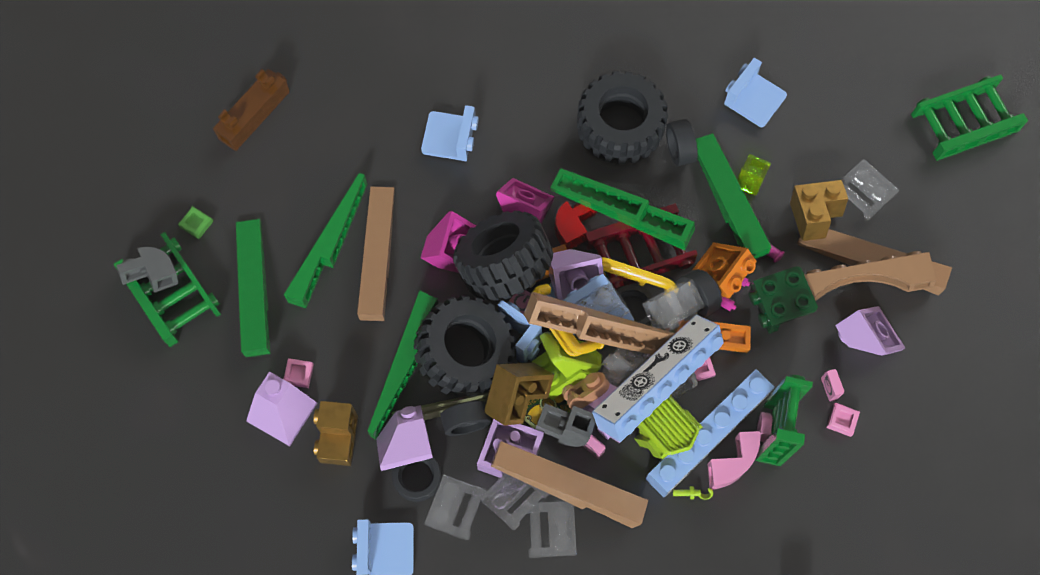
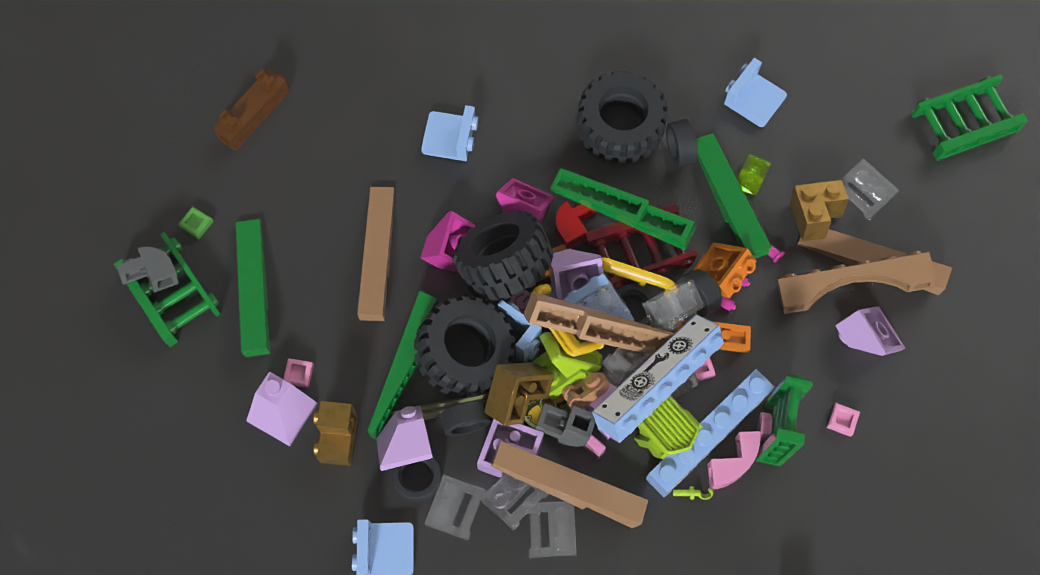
green slope [284,173,367,308] -> none
dark green bracket [749,266,818,334] -> none
bright pink tile [821,369,844,401] -> none

